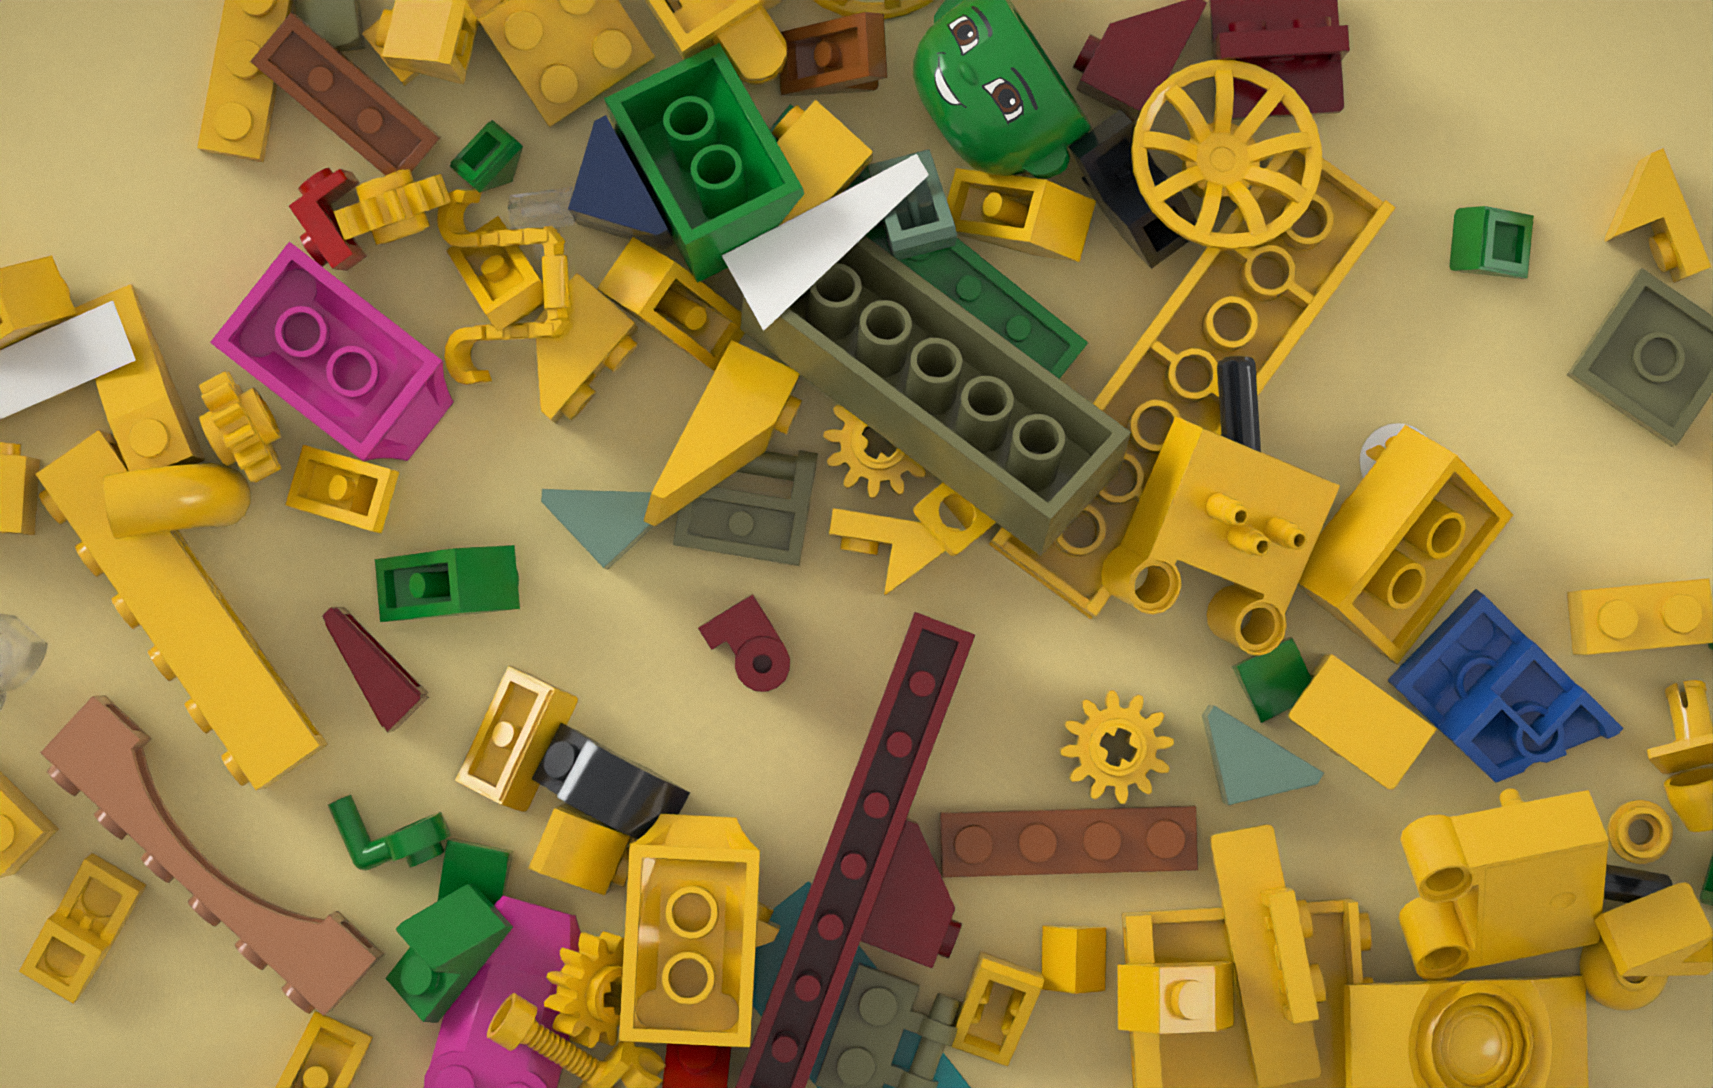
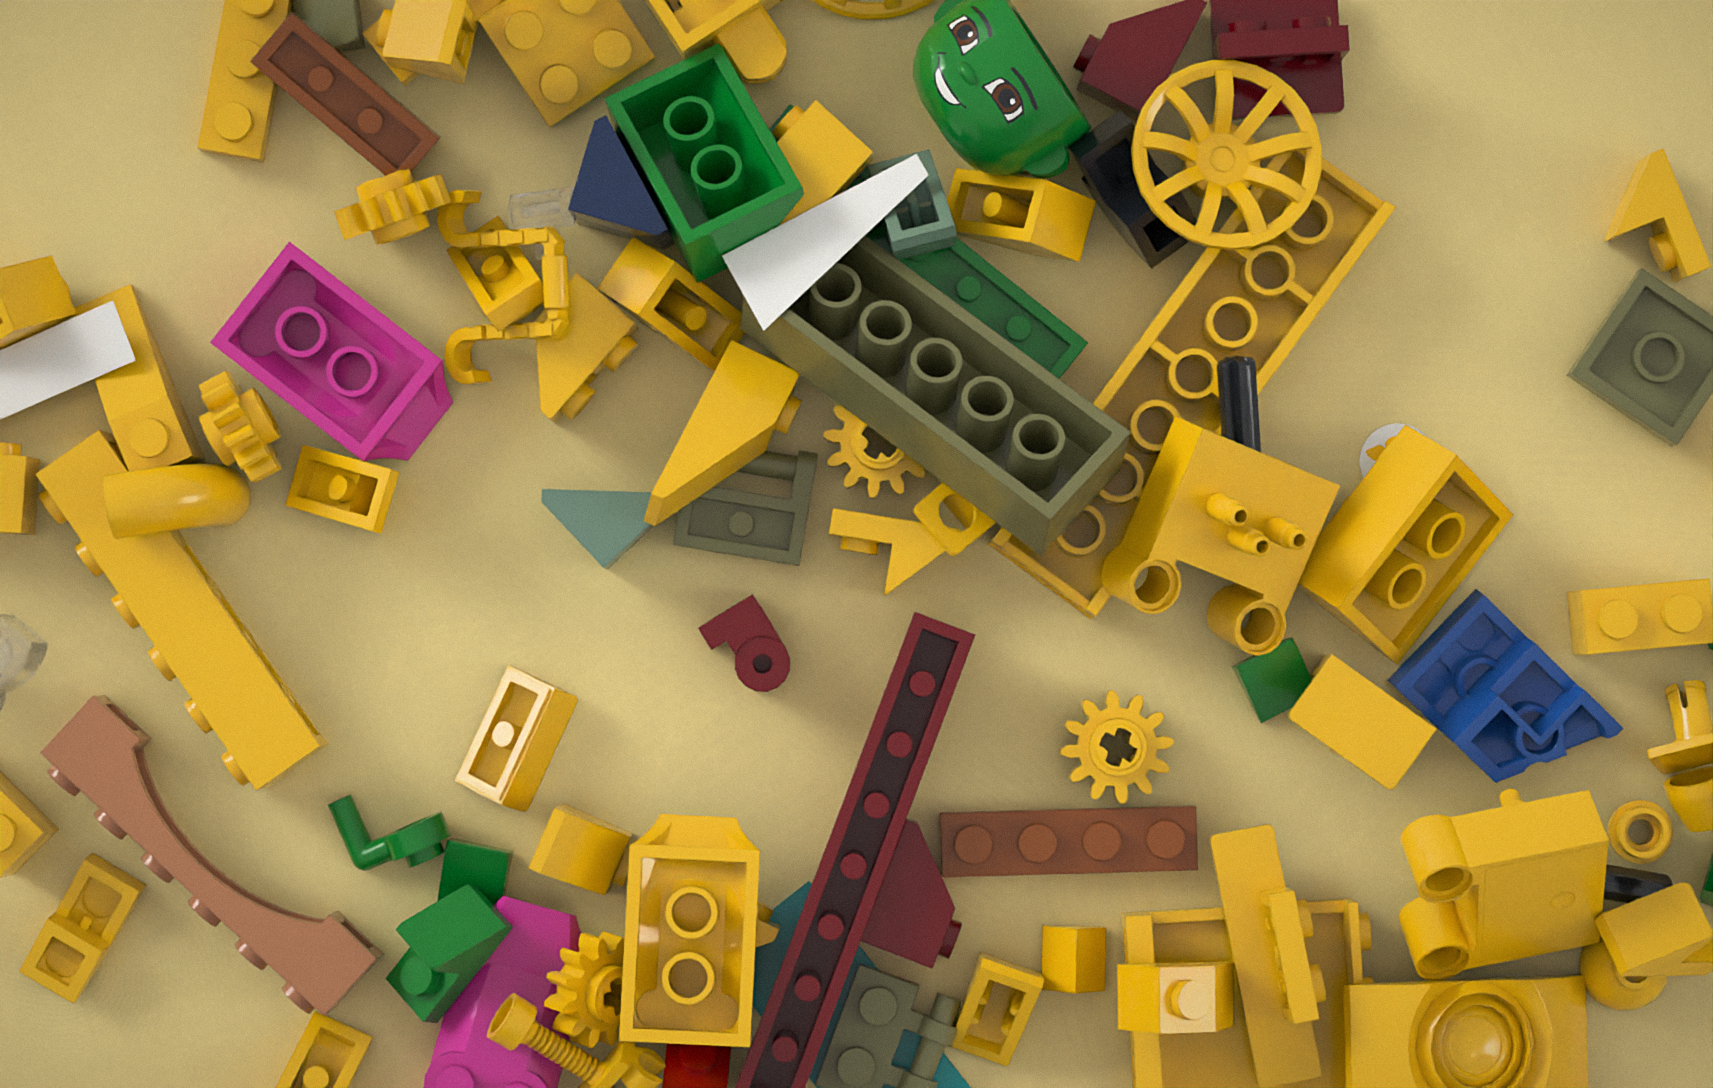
red bracket [288,167,367,271] -> none
dark red slope [322,607,429,733] -> none
green slope [375,545,520,622] -> none
green slope [449,120,523,193] -> none
black brick [532,723,690,839] -> none
dark orange slope [780,12,888,96] -> none
sand green slope [1202,705,1324,805] -> none
green slope [1449,206,1534,279] -> none

